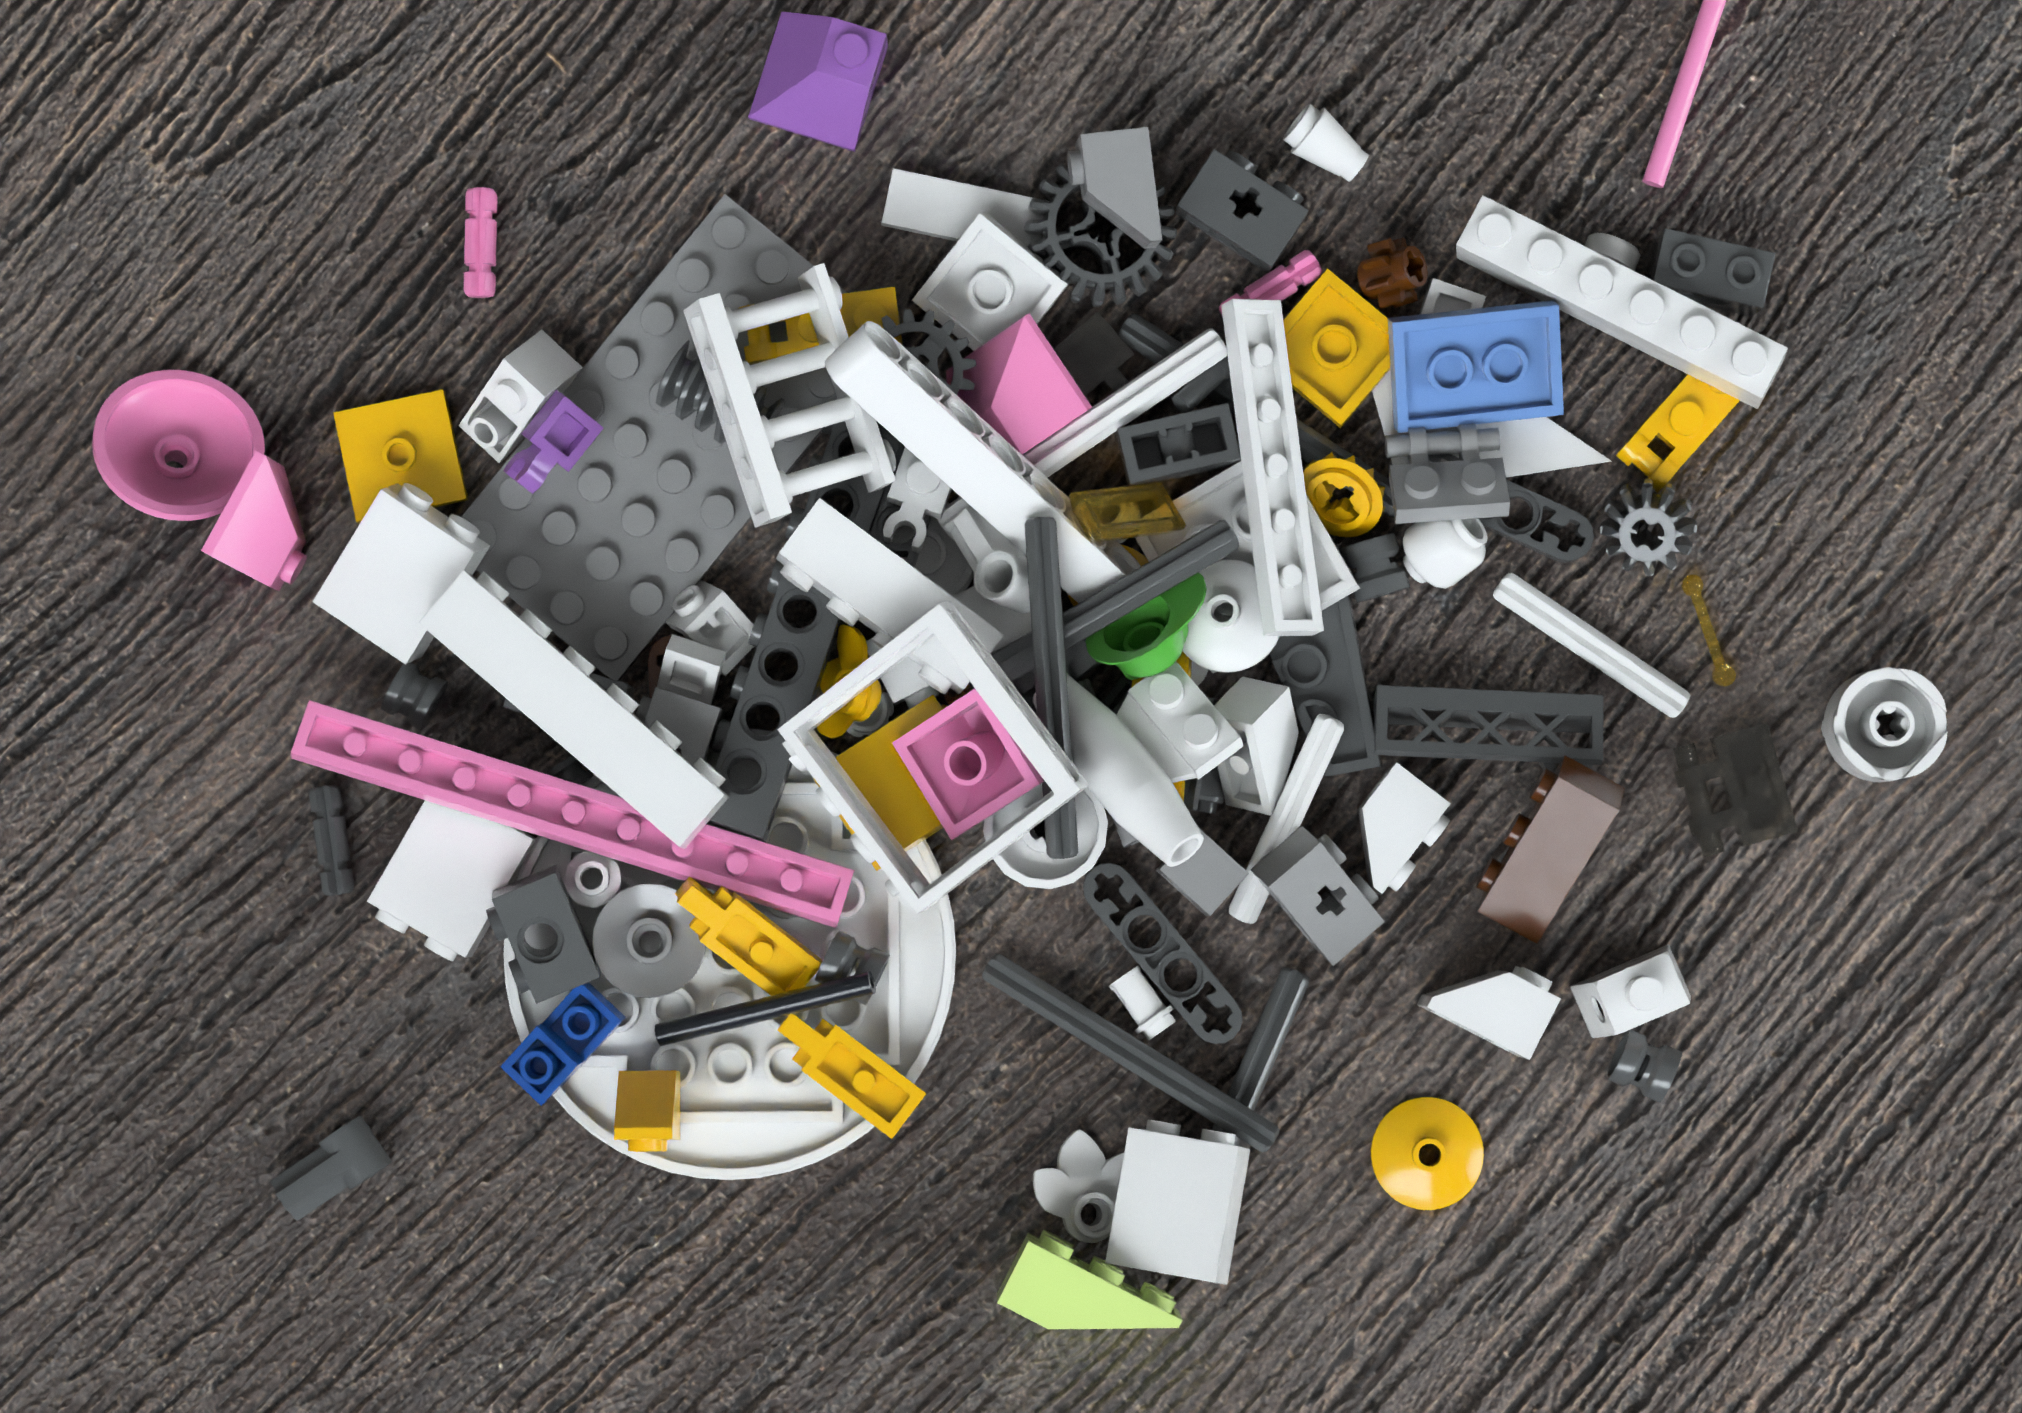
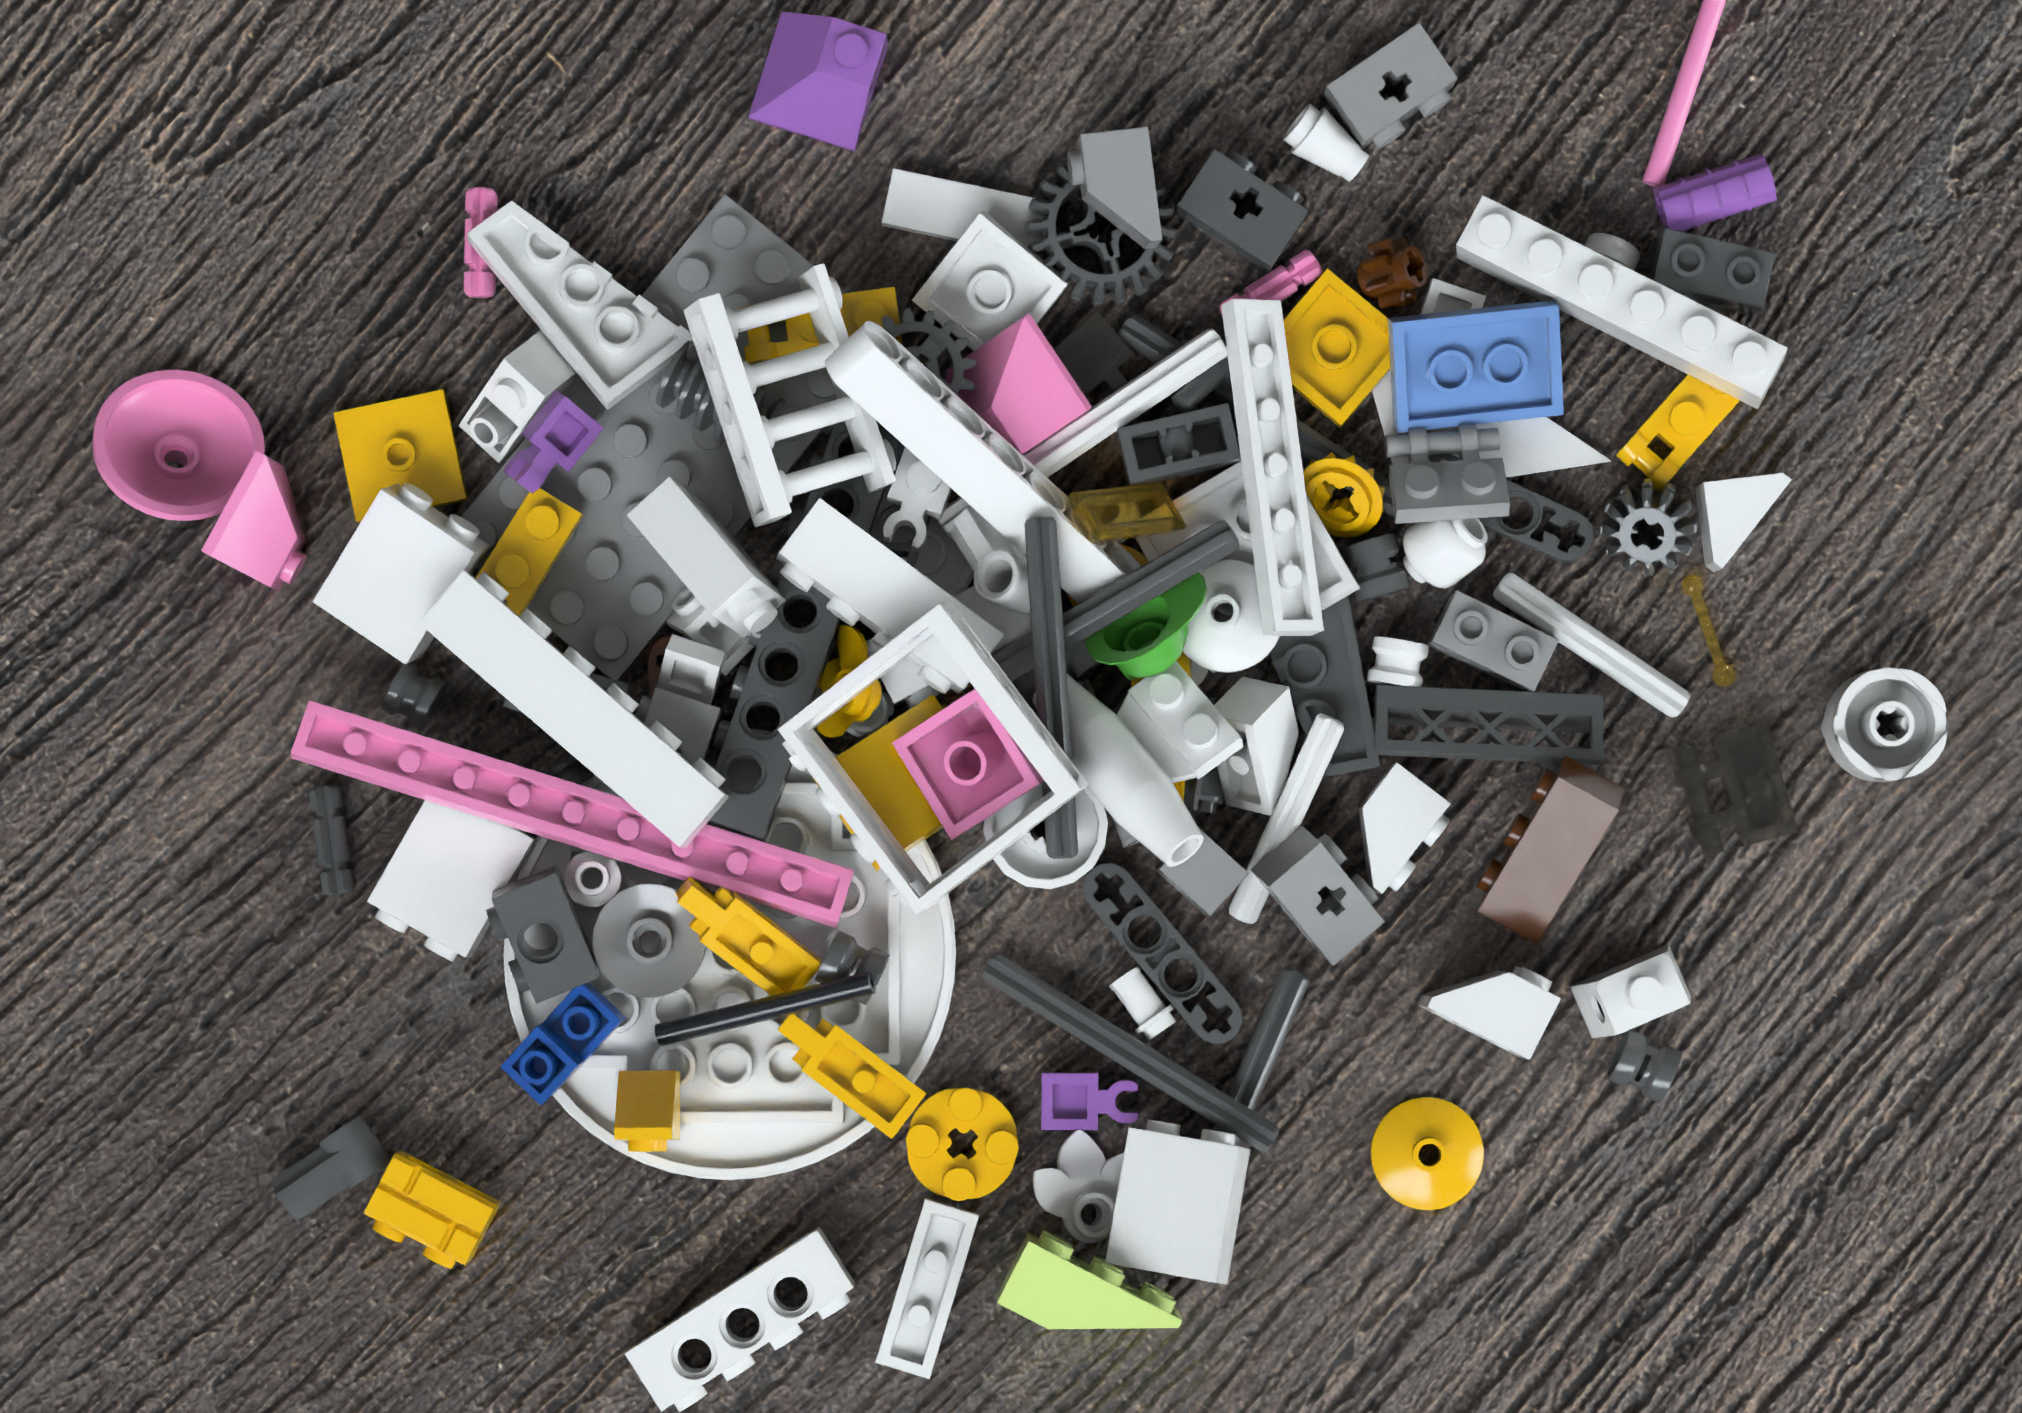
none -> yellow brick [364,1150,501,1269]
none -> white wing [467,201,694,410]
none -> yellow plate [476,488,584,616]
none -> white brick [625,1226,855,1412]
none -> white brick [627,477,786,637]
none -> white plate [875,1198,979,1379]
none -> yellow plate [906,1087,1019,1201]
none -> medium lavender plate [1041,1072,1138,1130]
none -> light grey brick [1323,23,1457,149]
none -> white wheel [1366,636,1429,687]
none -> light grey brick [1426,591,1559,692]
none -> medium lavender axle [1653,153,1777,232]
none -> white slope [1695,473,1792,572]

